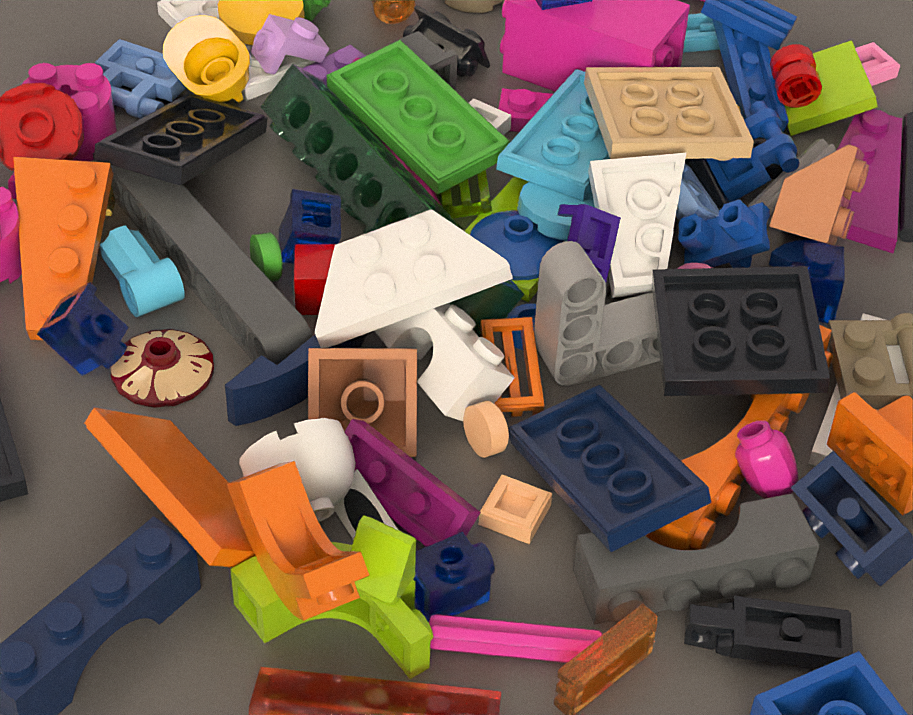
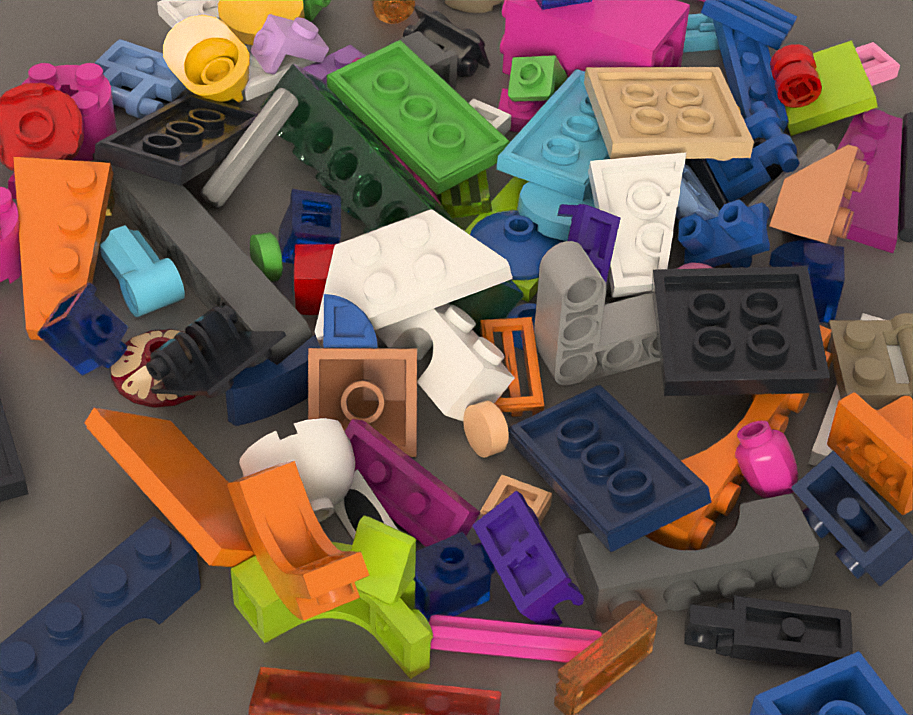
none -> black hinge [146,305,287,398]
none -> light grey axle [200,88,299,208]
none -> blue tile [323,294,378,348]
none -> dark purple hinge [472,490,584,626]
none -> bright green bracket [508,55,568,102]

